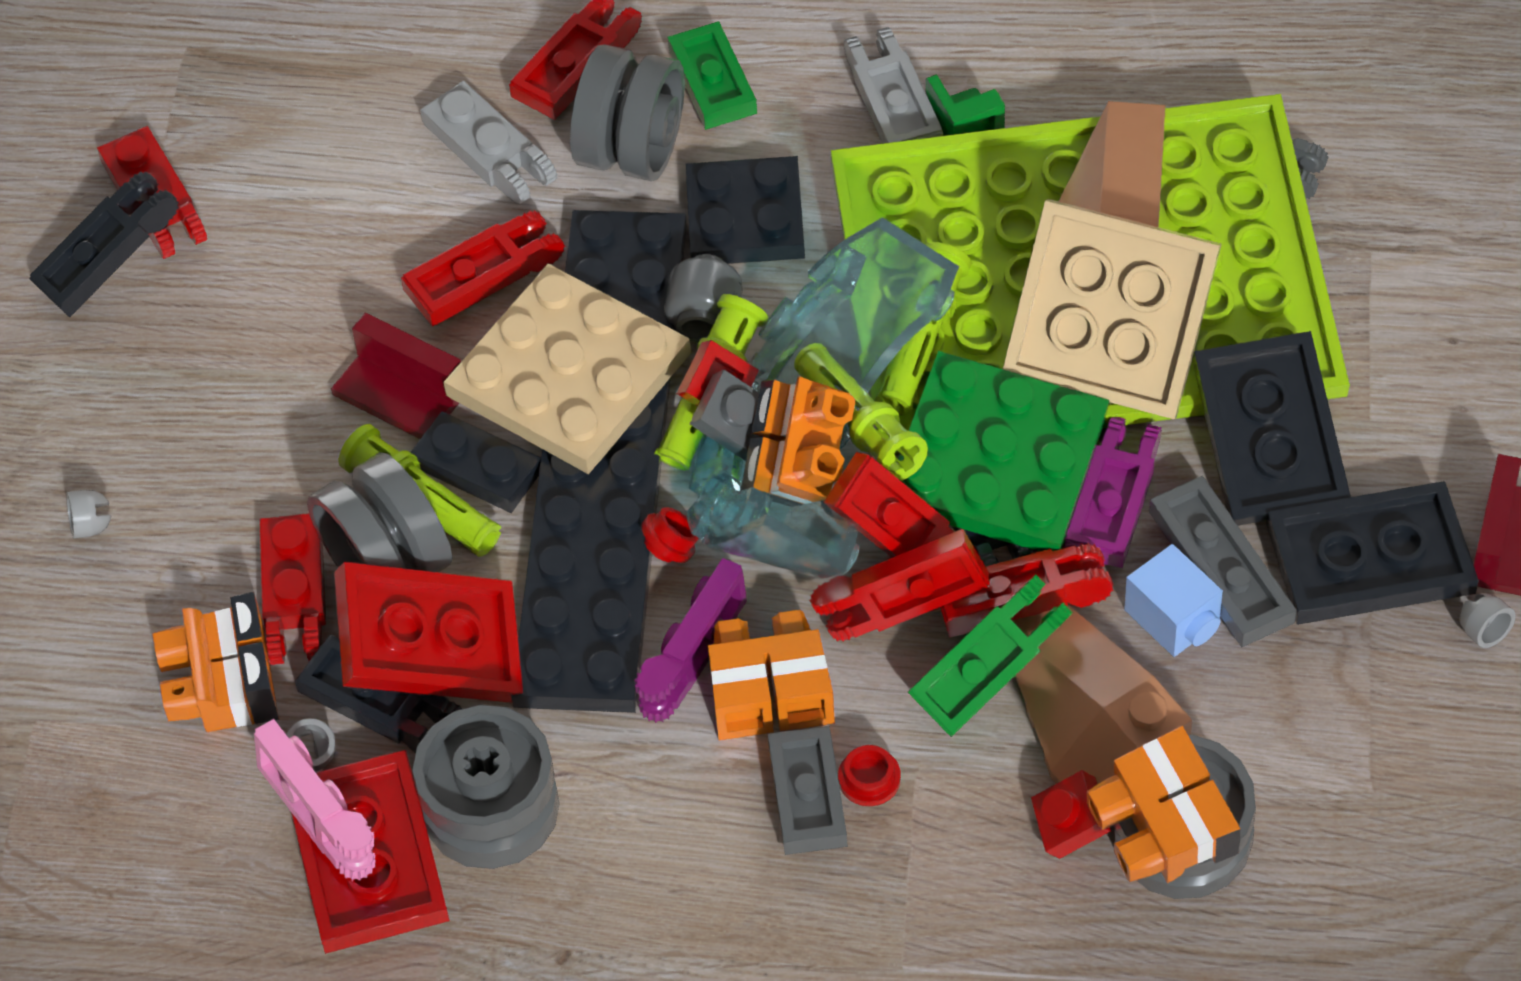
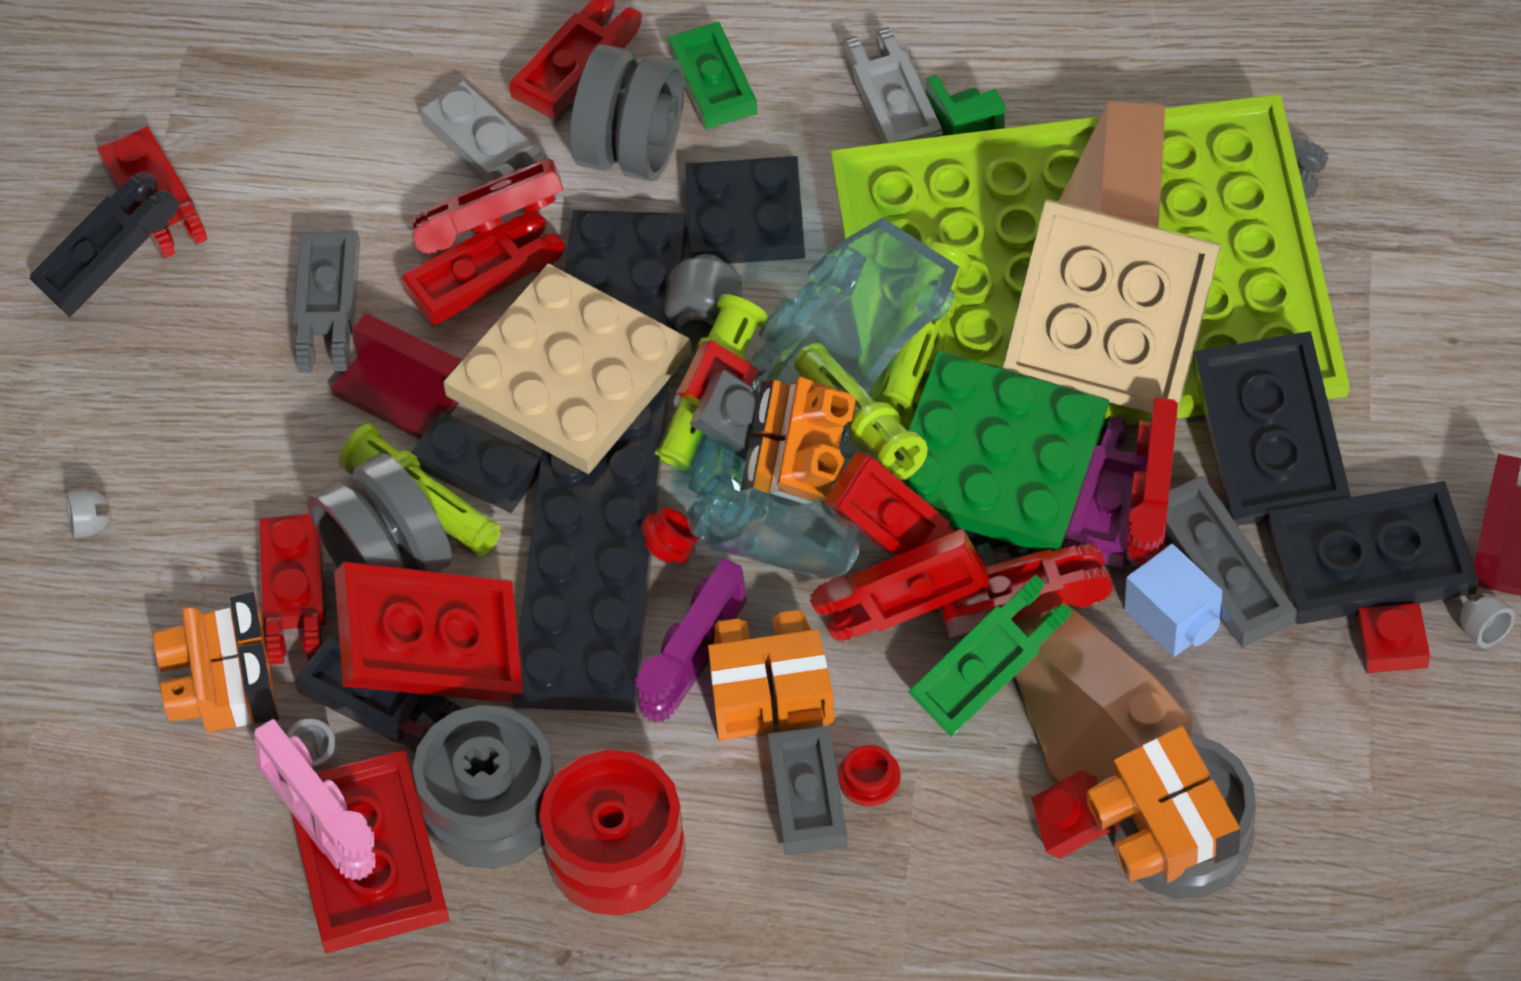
none -> dark grey hinge [293,231,360,373]
none -> hinge [411,158,564,255]
none -> red wheel [539,749,686,916]
none -> red hinge [1126,397,1178,569]
none -> red plate [1356,603,1430,673]

